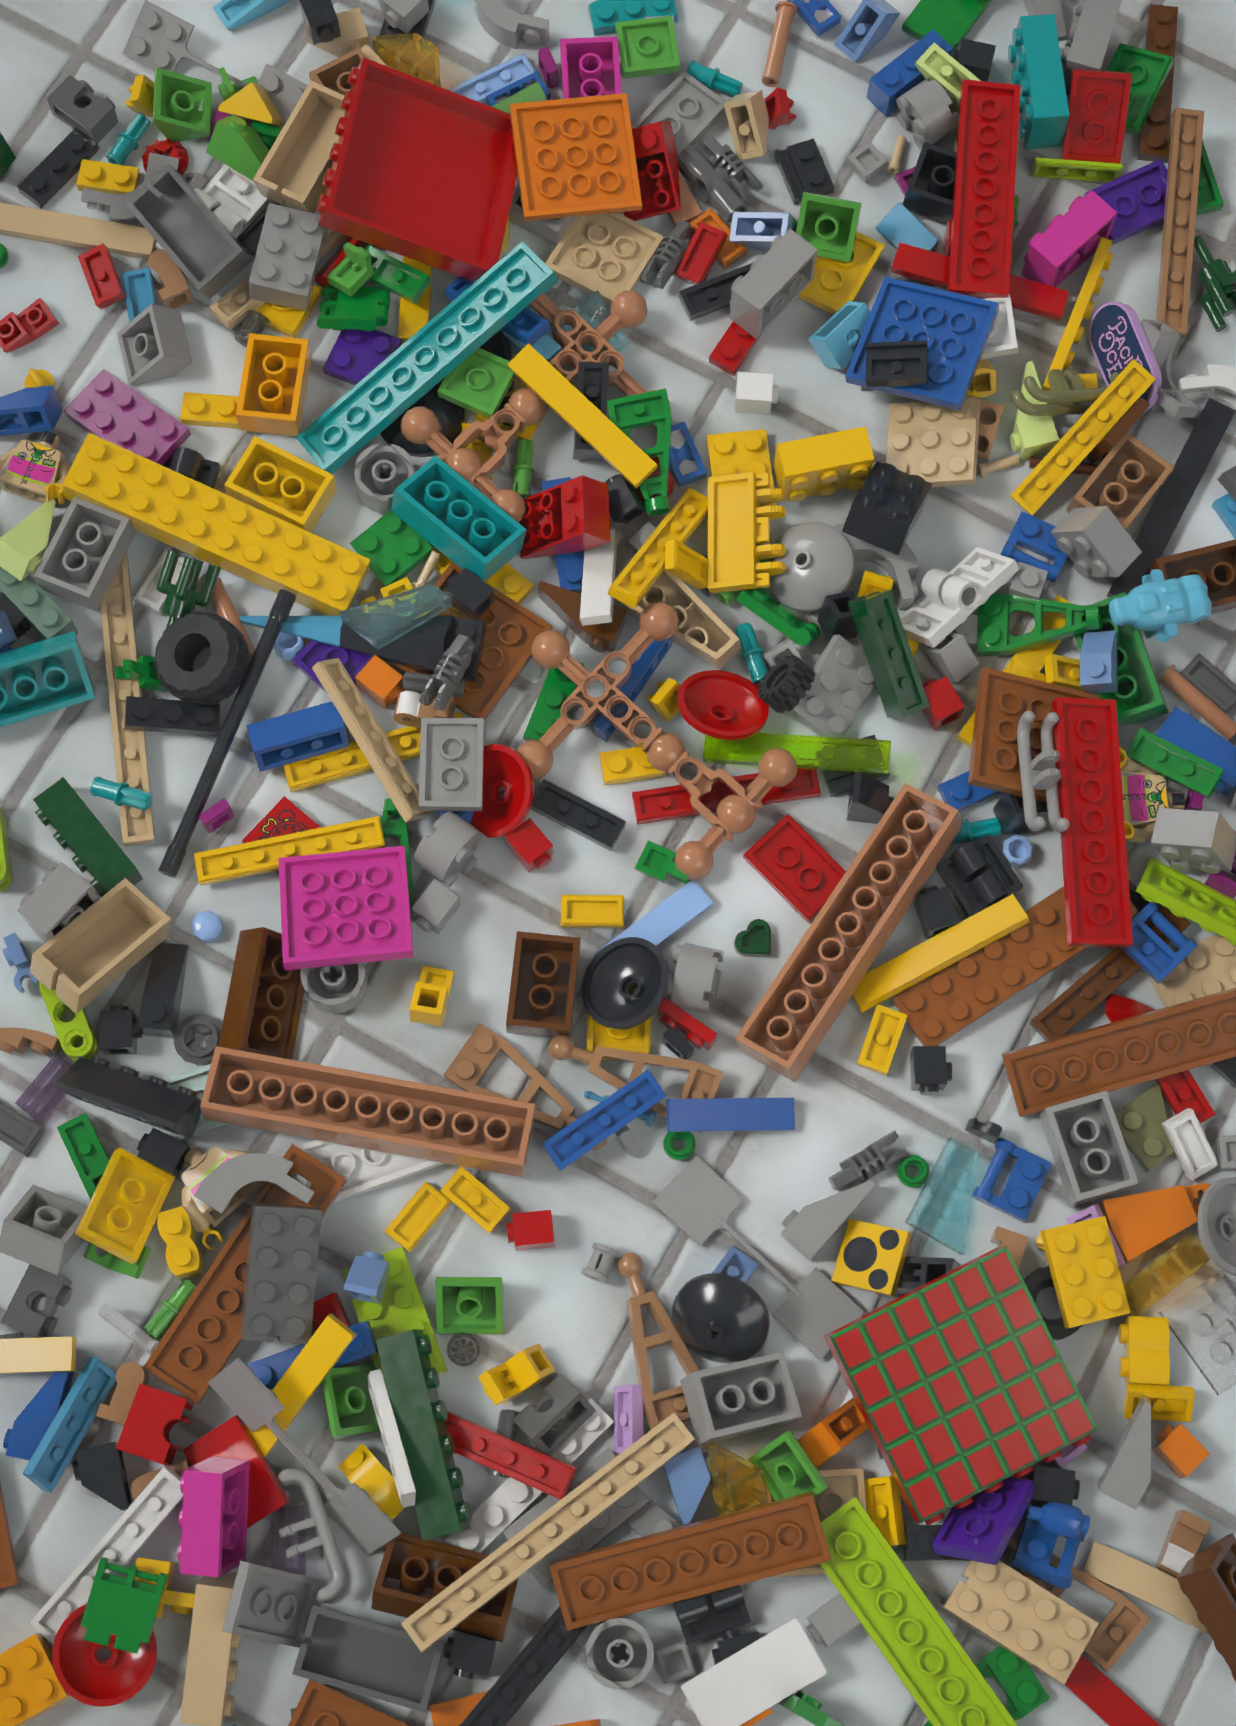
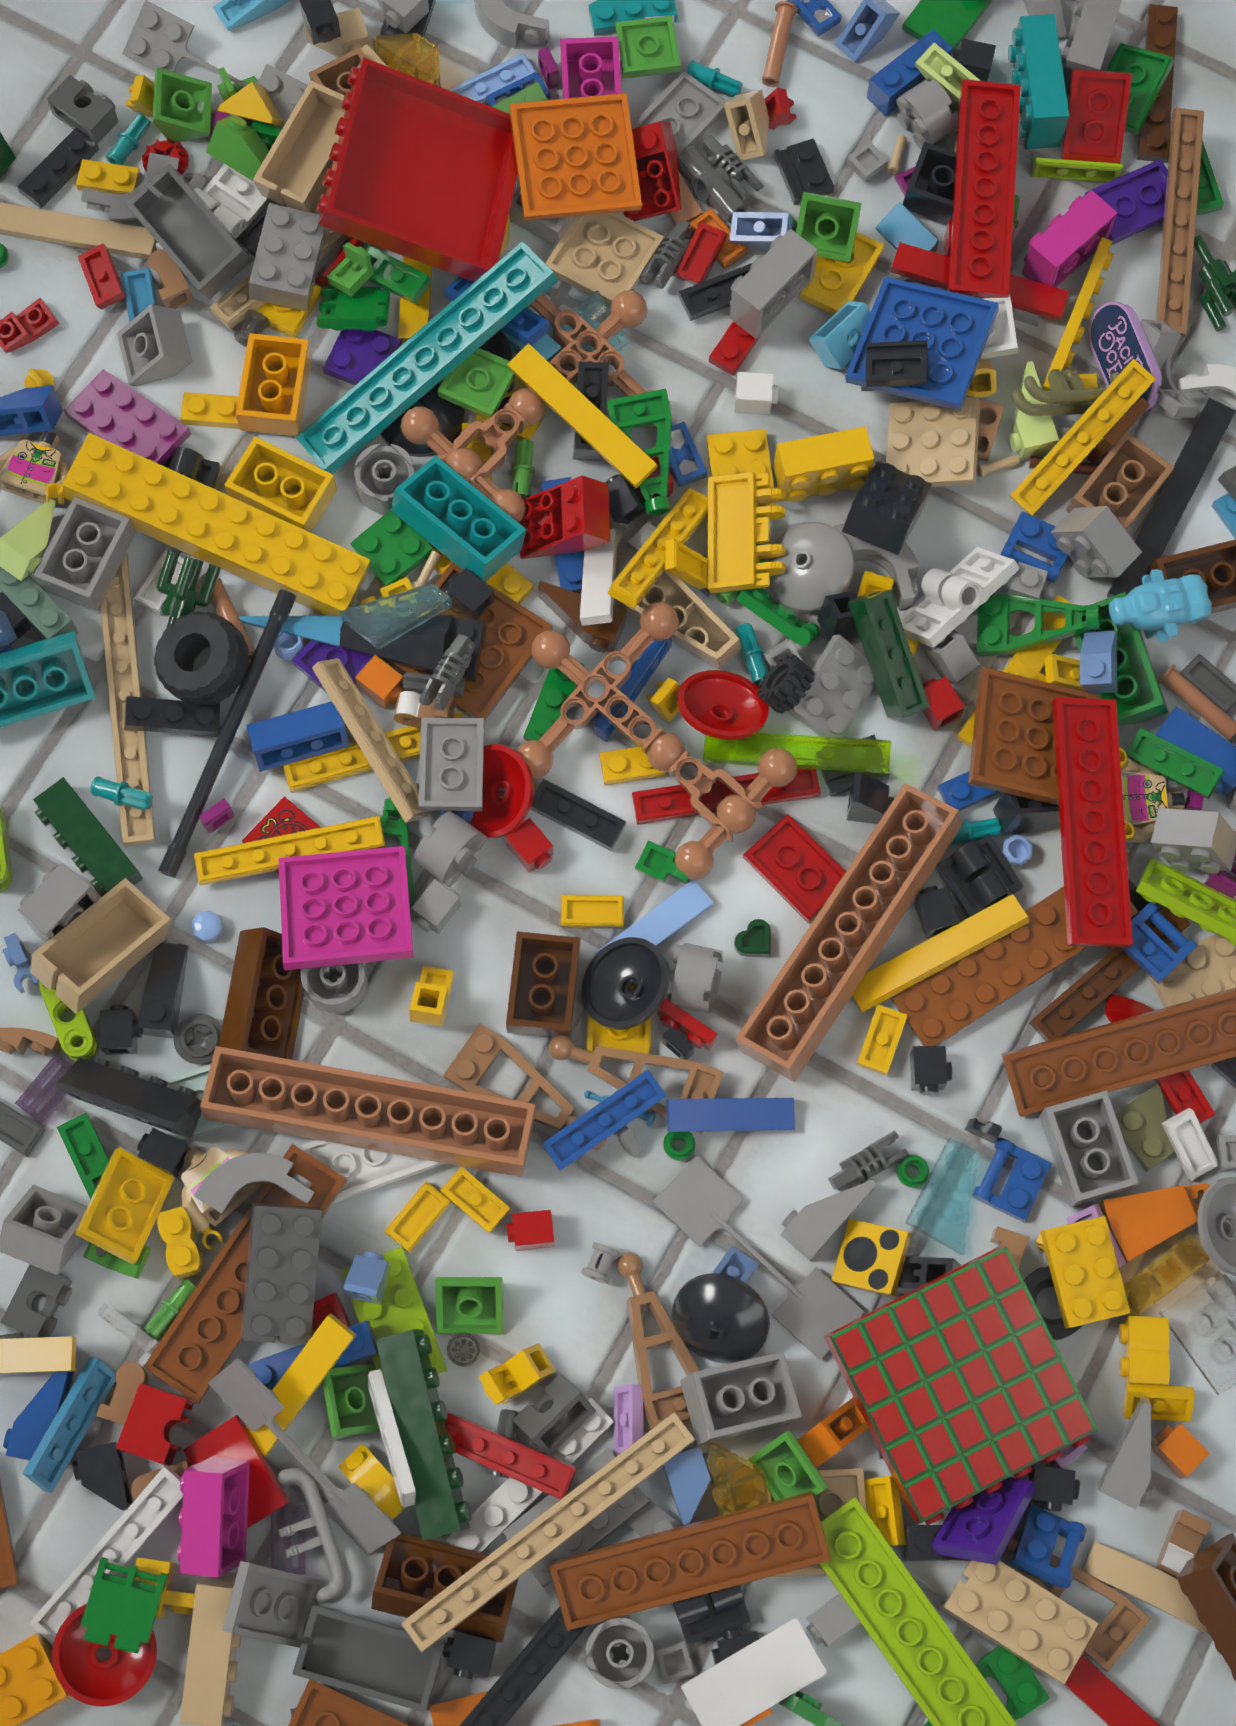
green plate [115,655,168,692] -> none
light grey piece [1017,710,1070,833] -> none
blue plant [1026,1502,1090,1538] -> none

